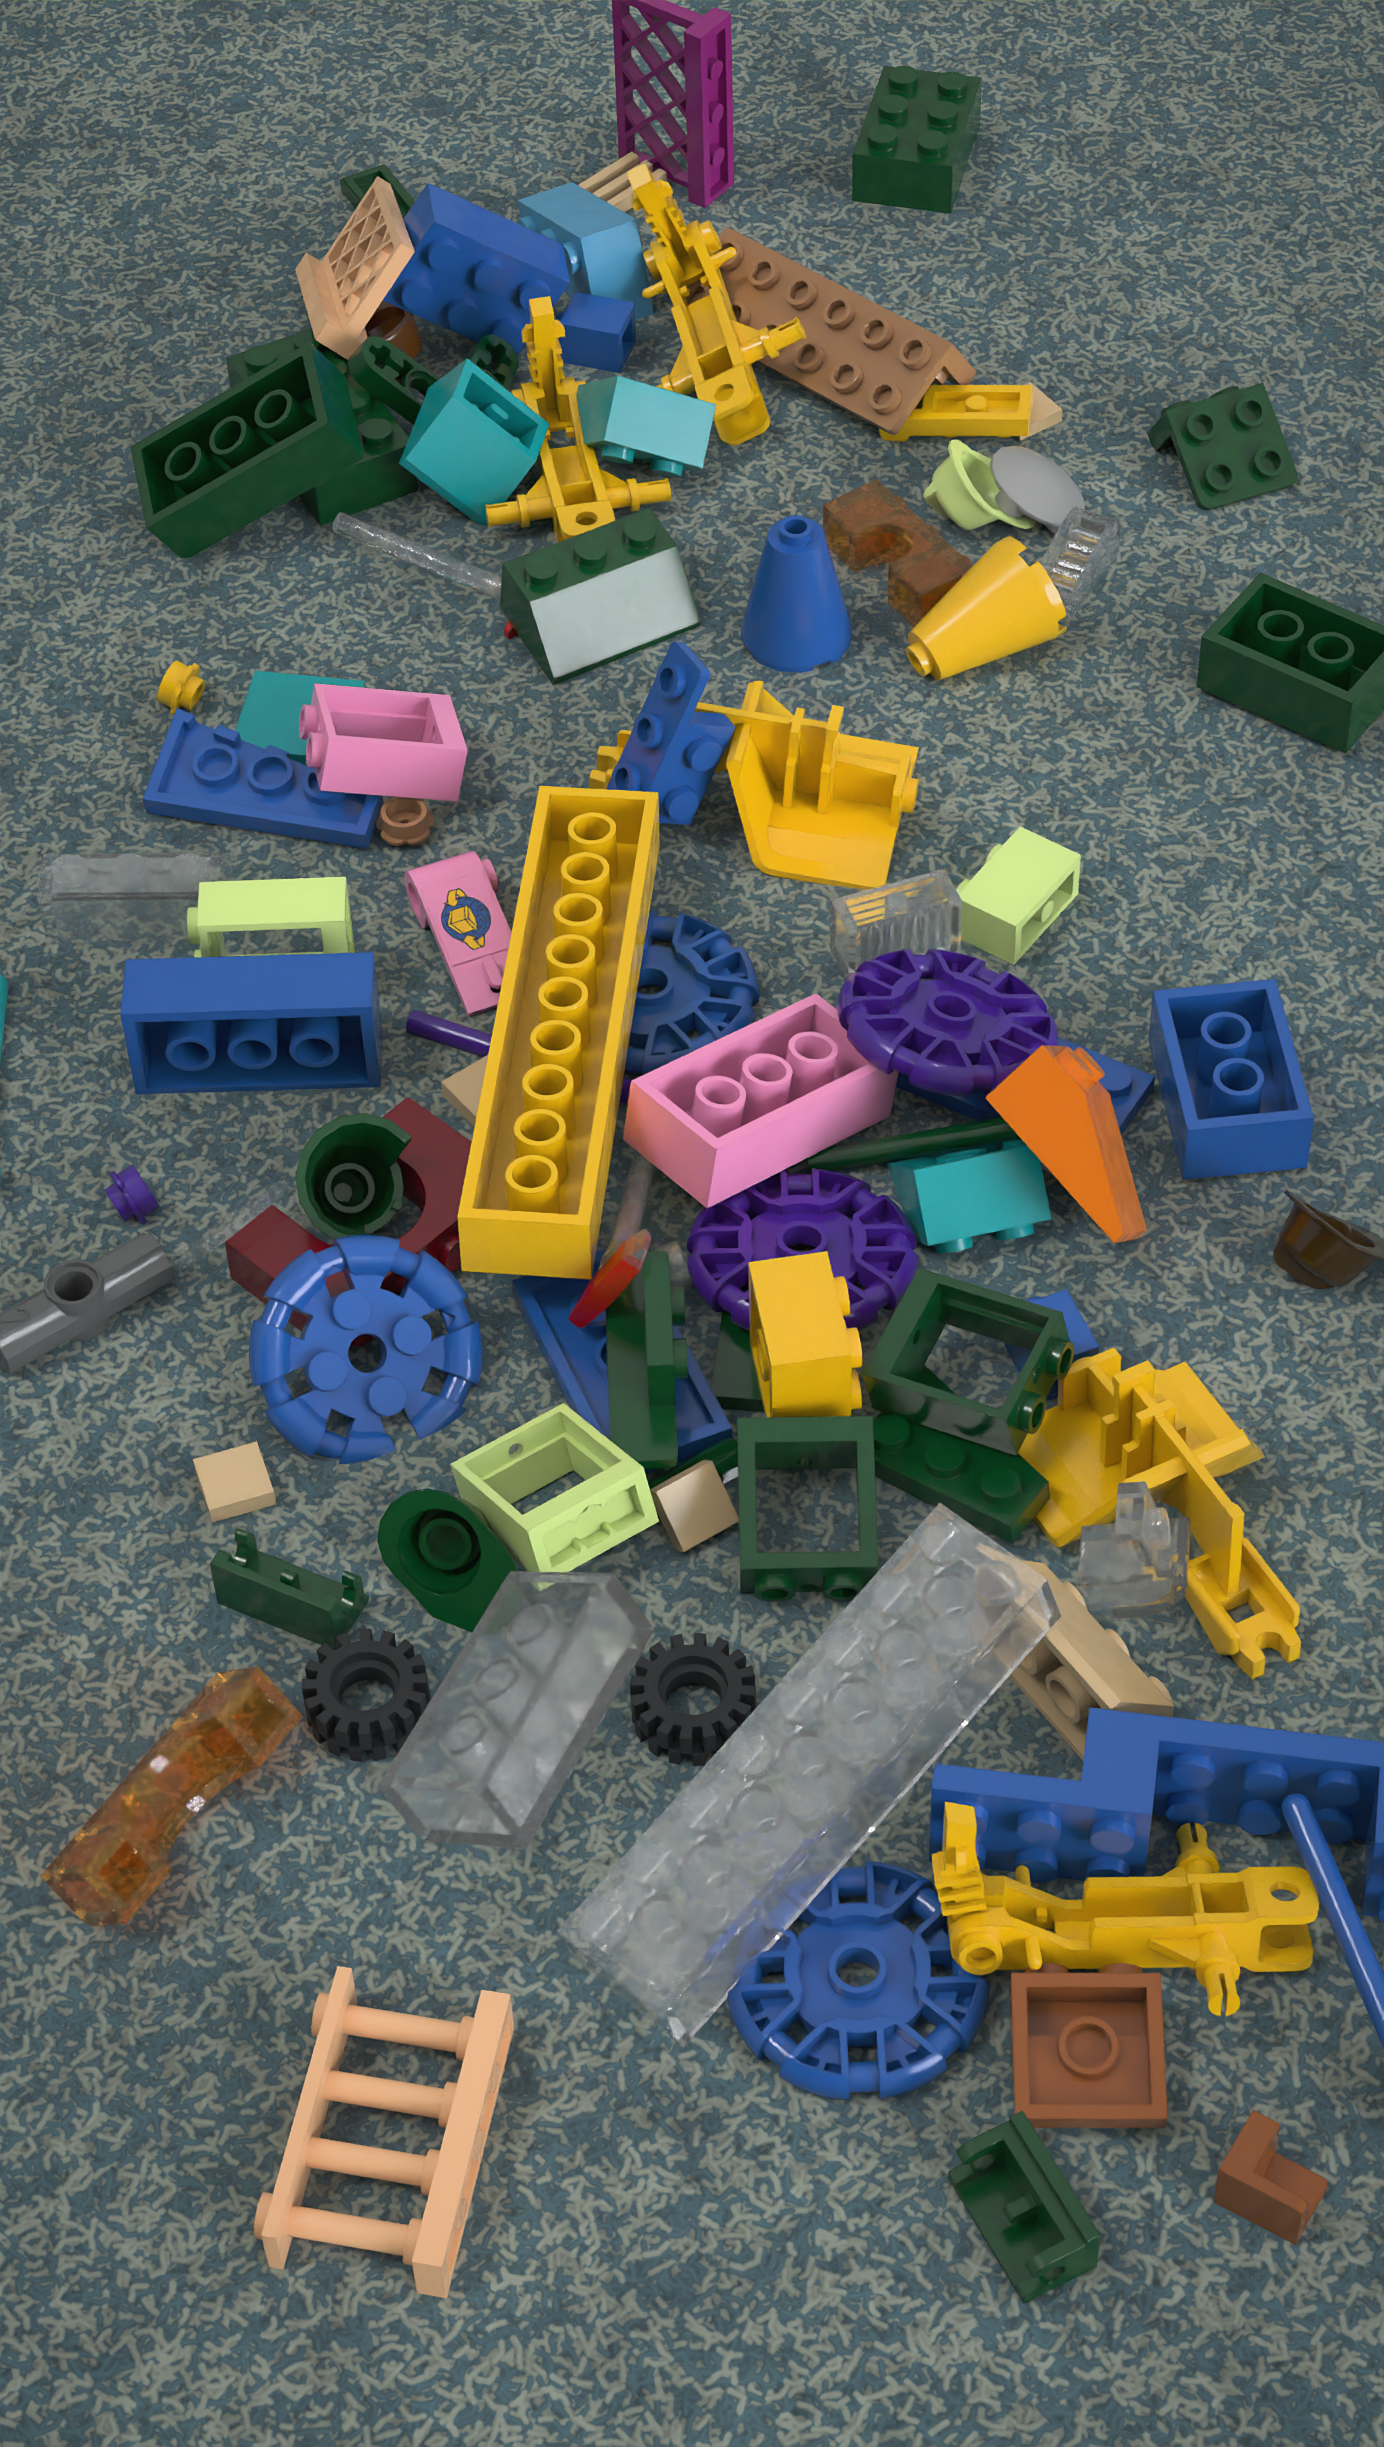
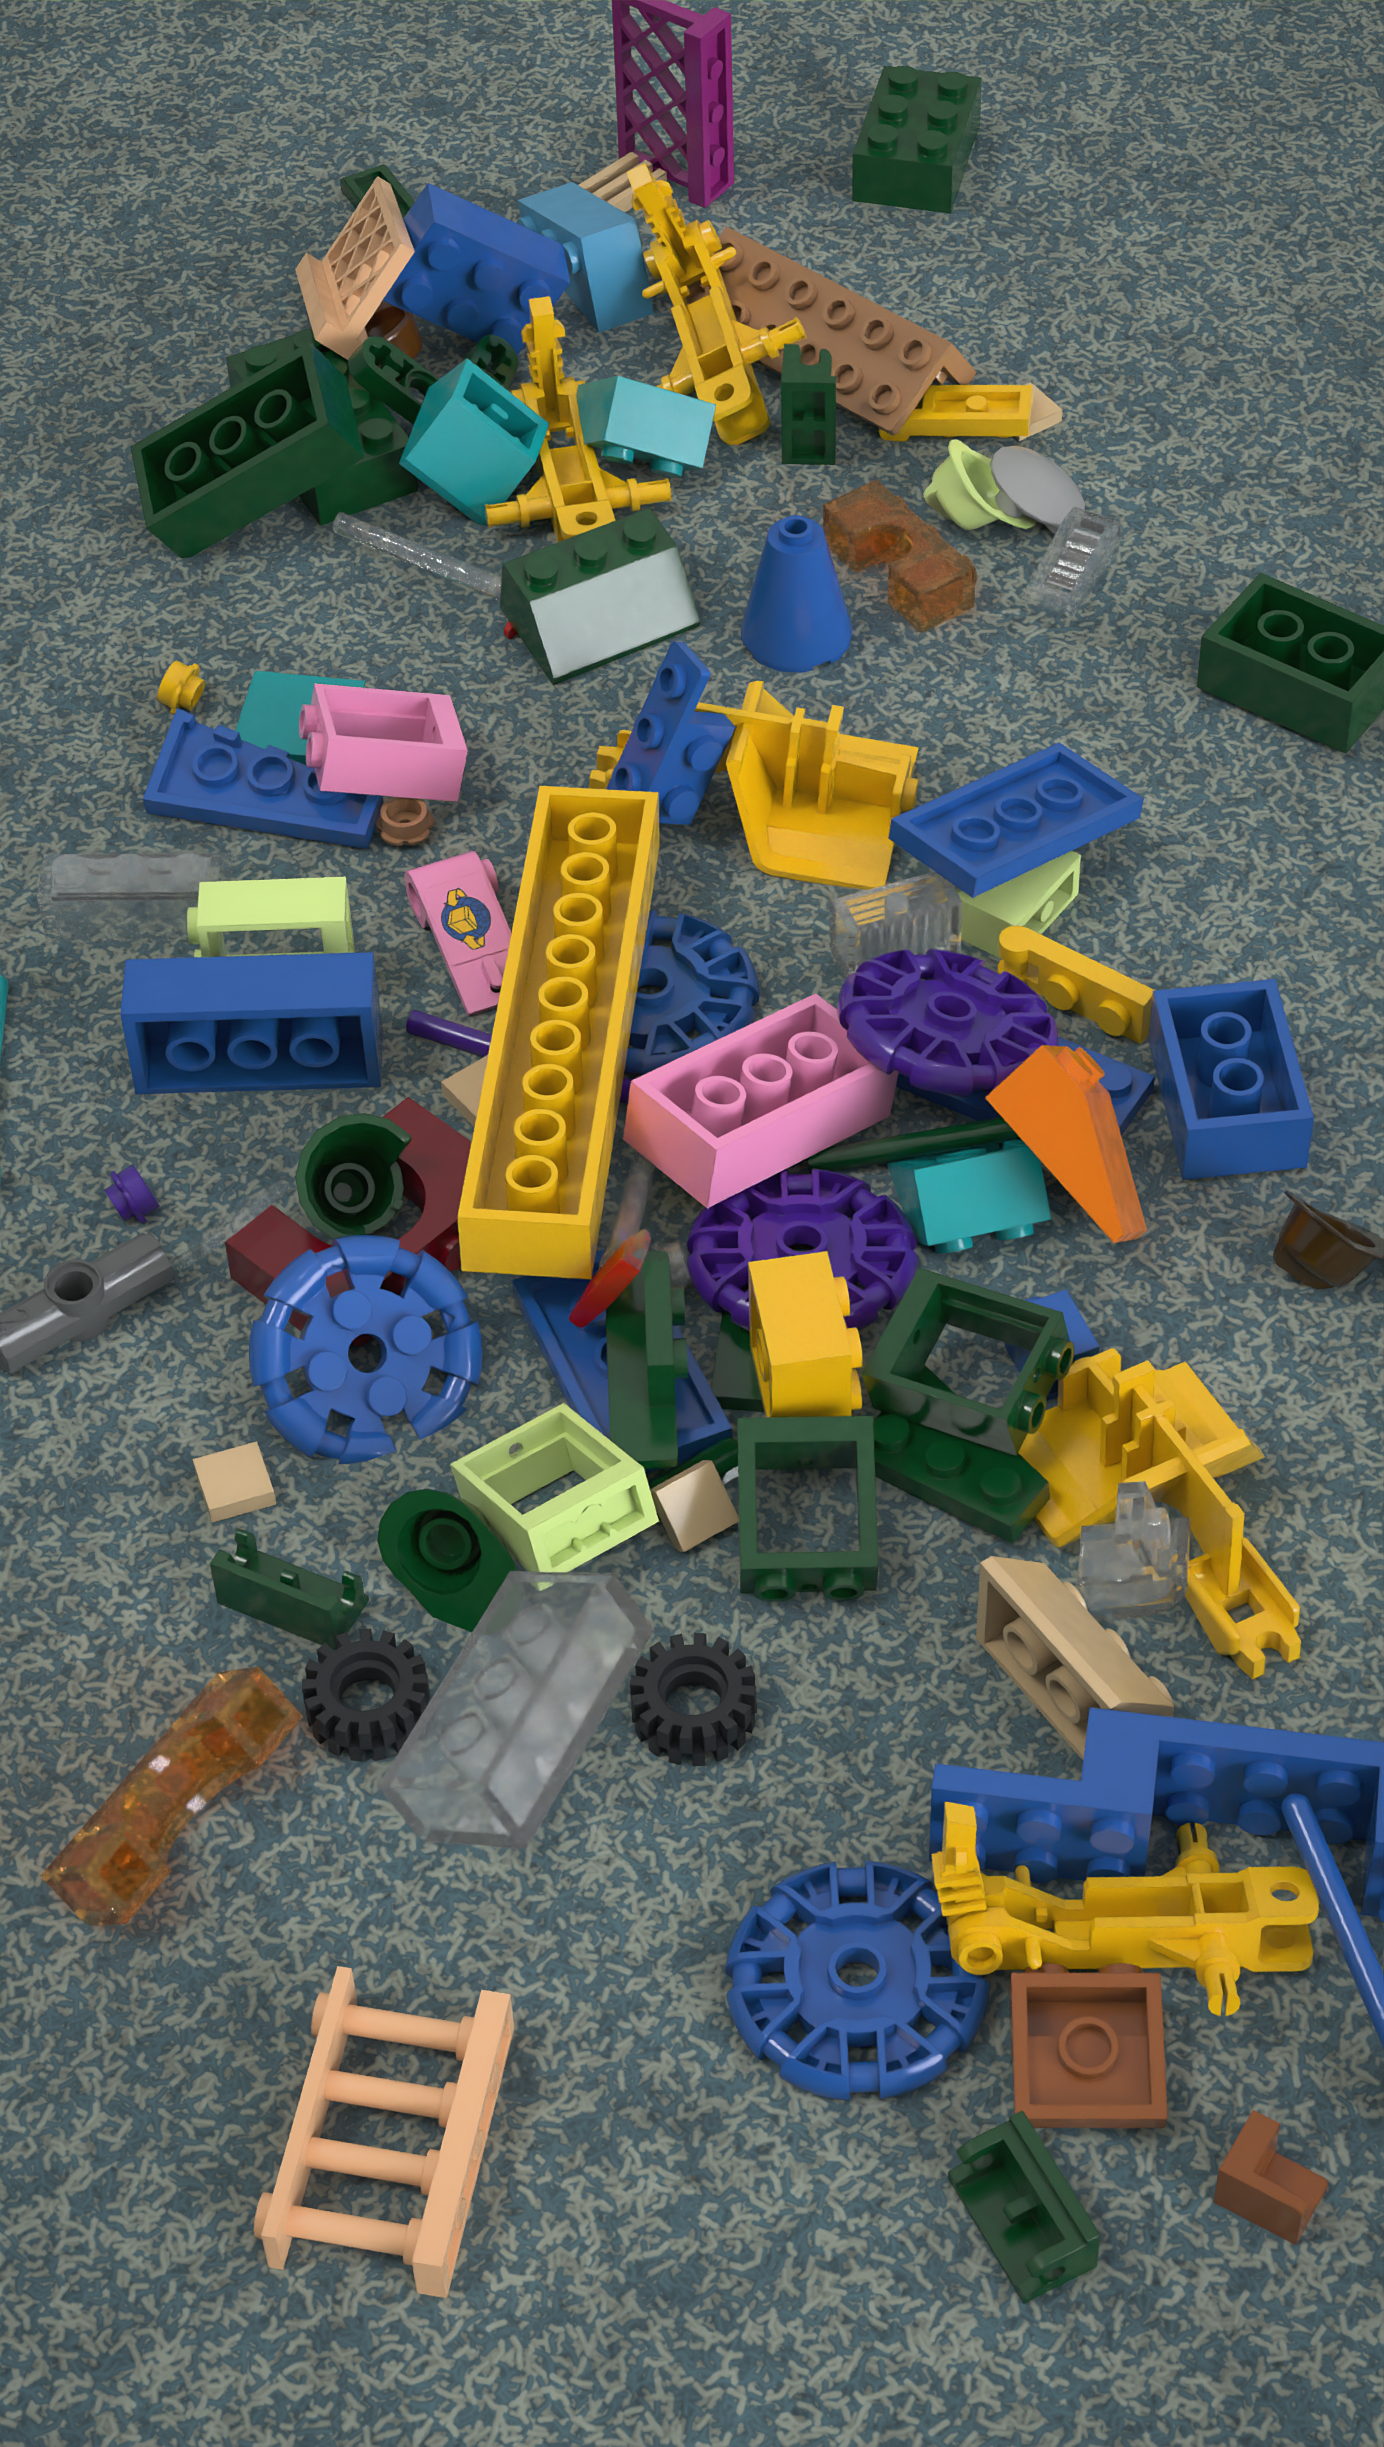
blue brick [555,292,637,373] -> none
clear brick [557,1503,1061,2048] -> none
yellow cone [905,536,1067,681] -> none
dark green bracket [1147,383,1298,510] -> none
none -> dark green hinge [781,344,836,465]
none -> blue plate [888,742,1144,898]
none -> yellow plate [997,926,1155,1044]

